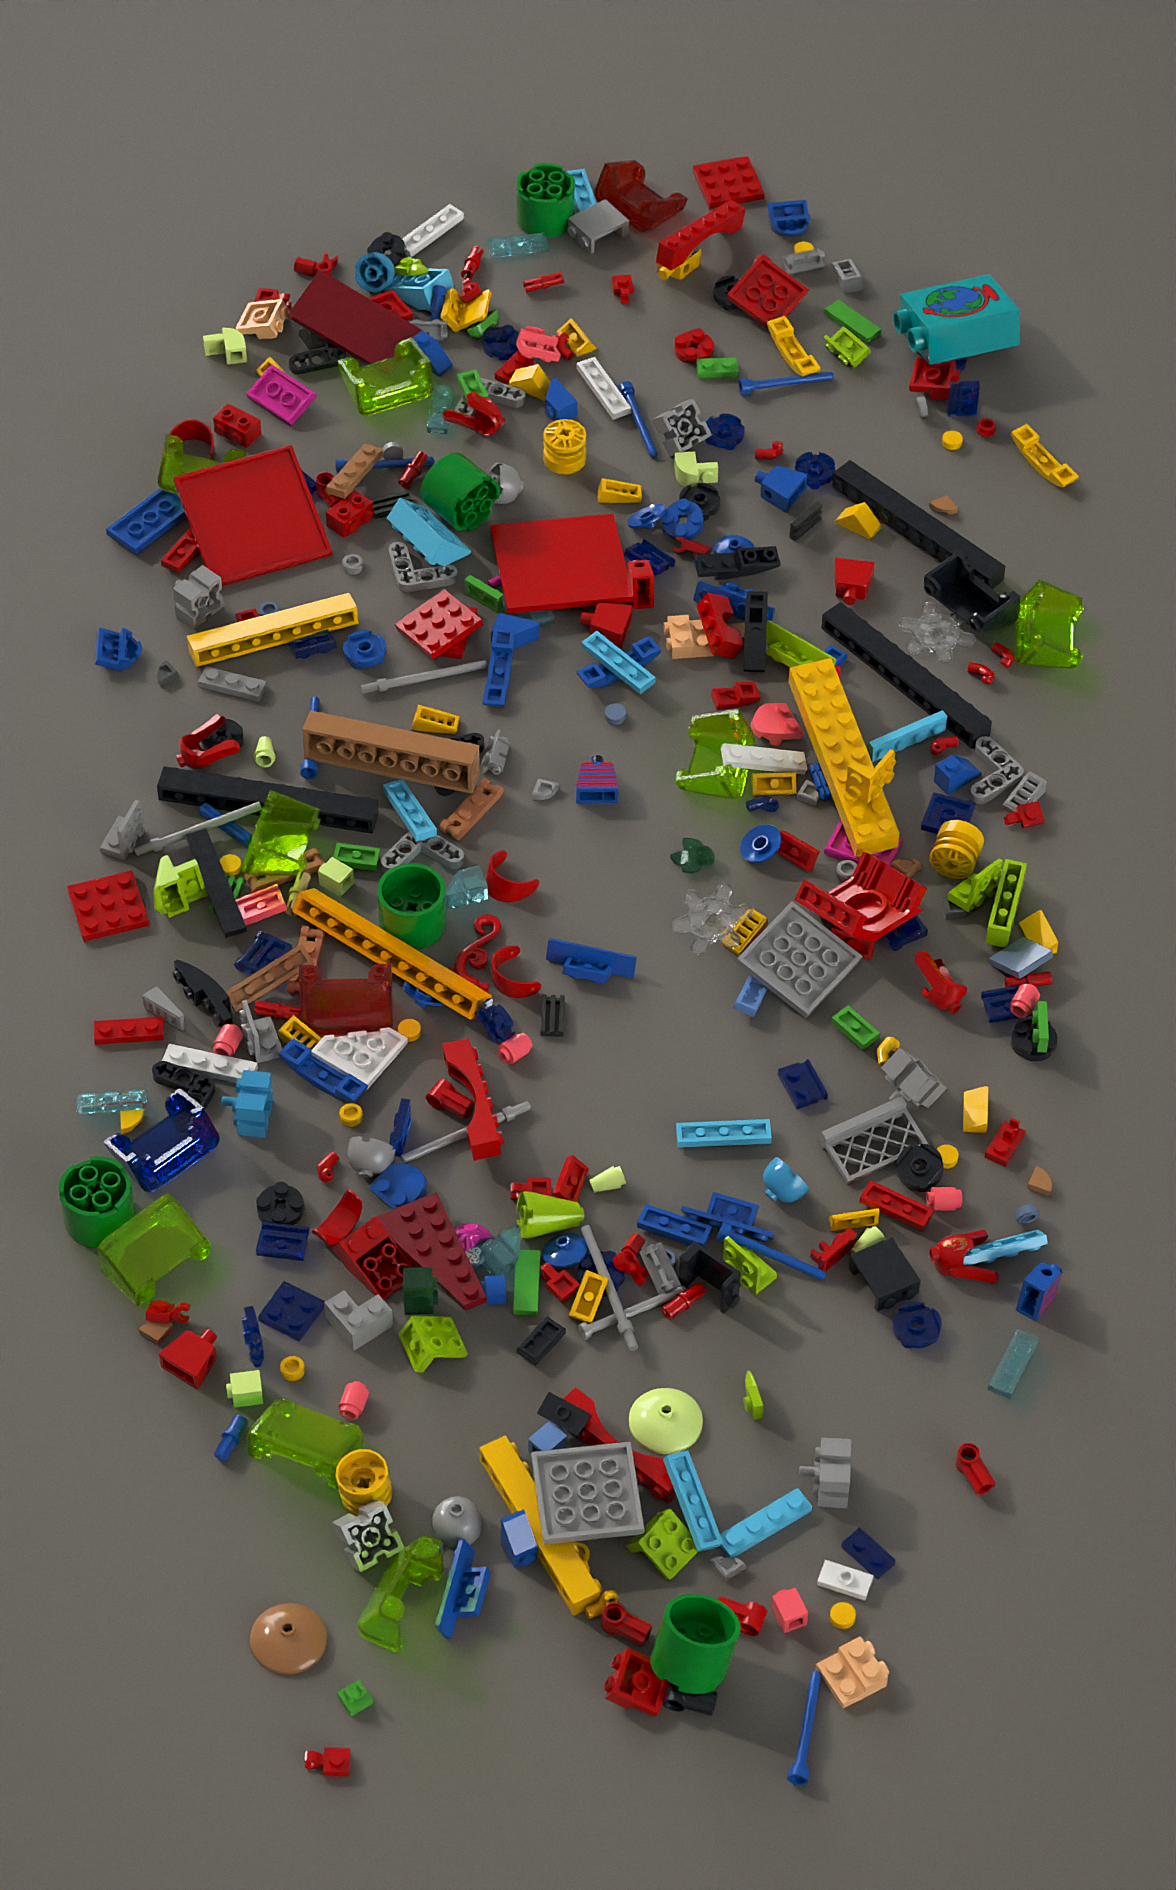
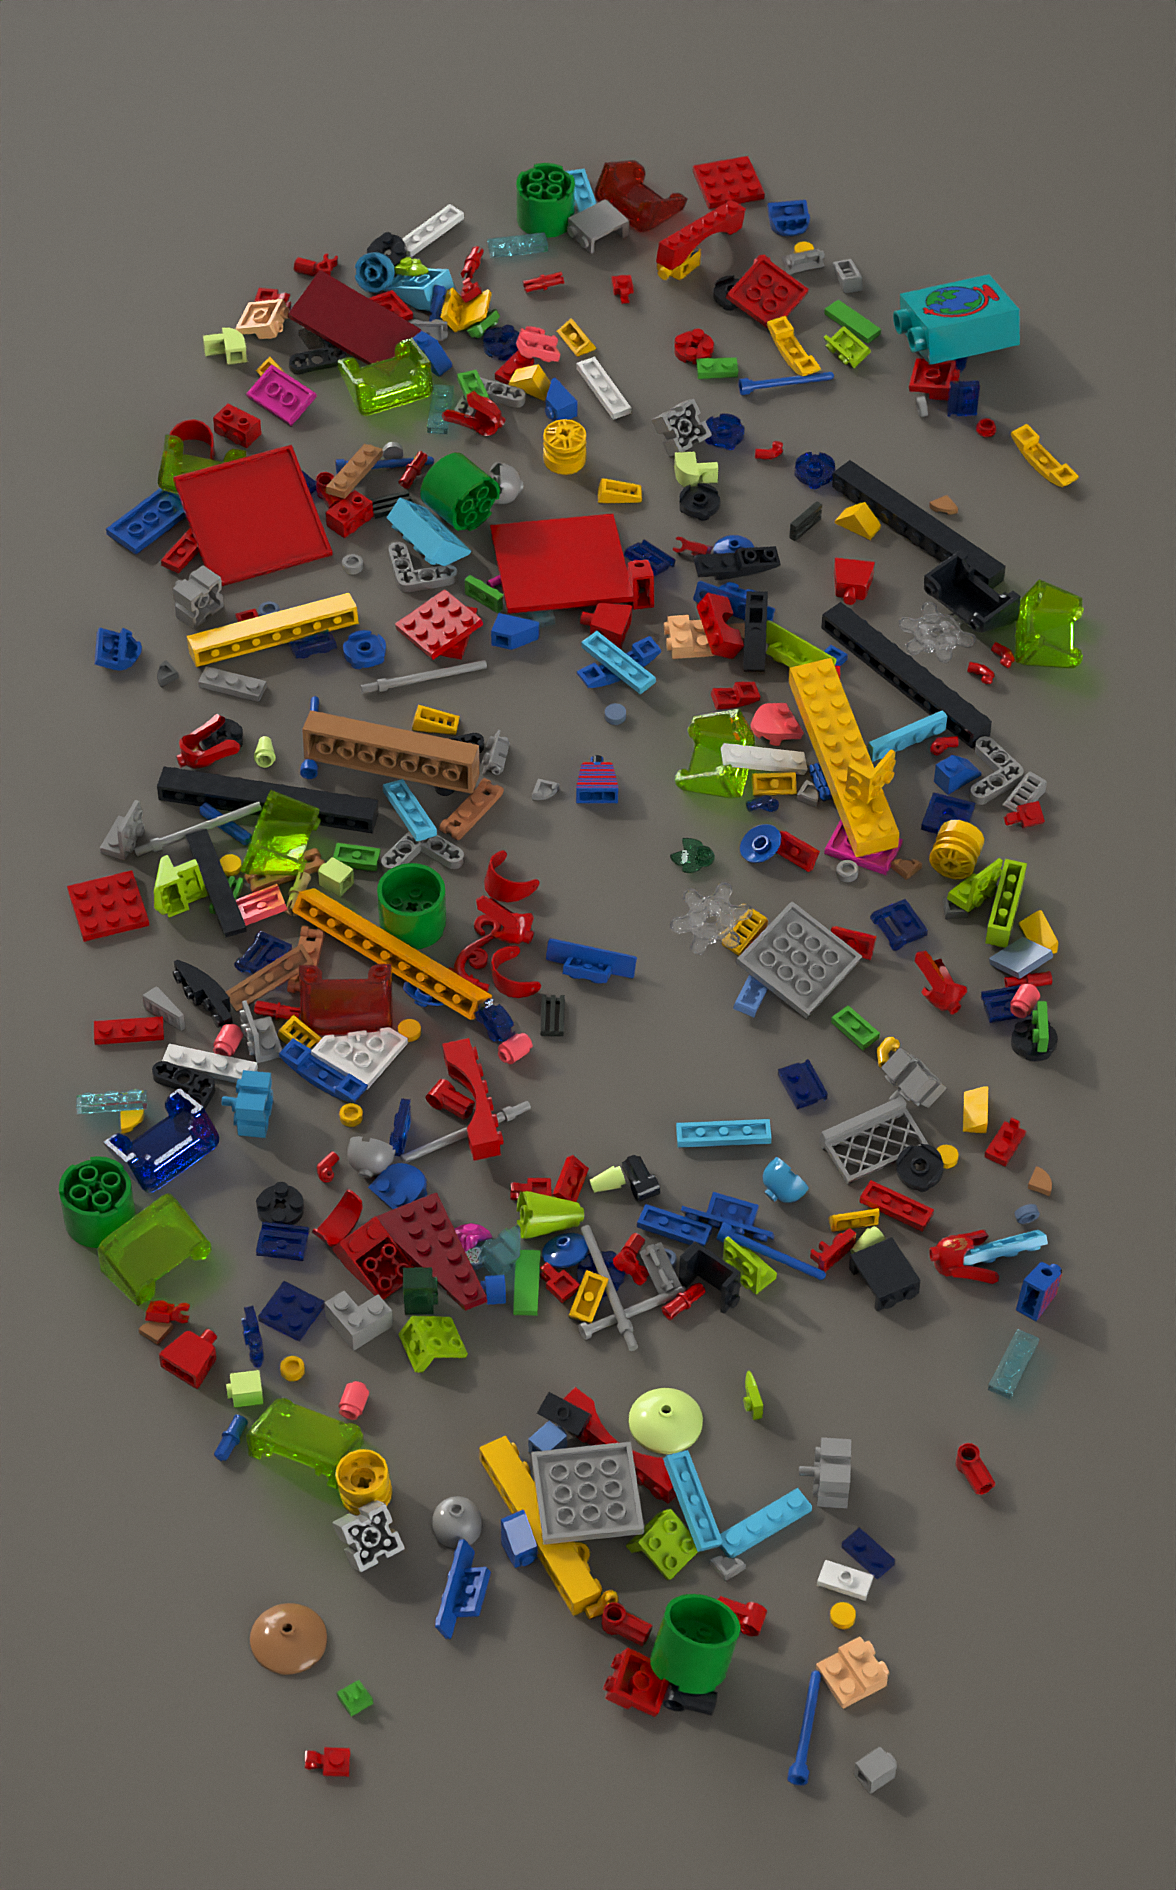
clear neon green windscreen [357,1535,444,1653] -> none
clear light blue slope [445,865,488,910] -> none
blue slope [483,628,515,707] -> none
black plate [517,1316,566,1366] -> none
red arm [556,333,574,361] -> none
blue piece [617,381,657,457] -> none
blue dish [627,504,666,529] -> none
blue plate [661,498,704,541] -> none
blue torso [755,466,807,513] -> none
coral brick [771,1587,808,1633] -> none
red panel [794,851,927,942] -> none
clear blue plate [893,1302,942,1349] -> none
coral brick [926,1187,962,1211] -> none
yellow tile [942,430,963,450] -> none
none -> red piece [476,895,535,944]
none -> black piece [622,1154,661,1202]
none -> light grey brick [854,1746,897,1794]

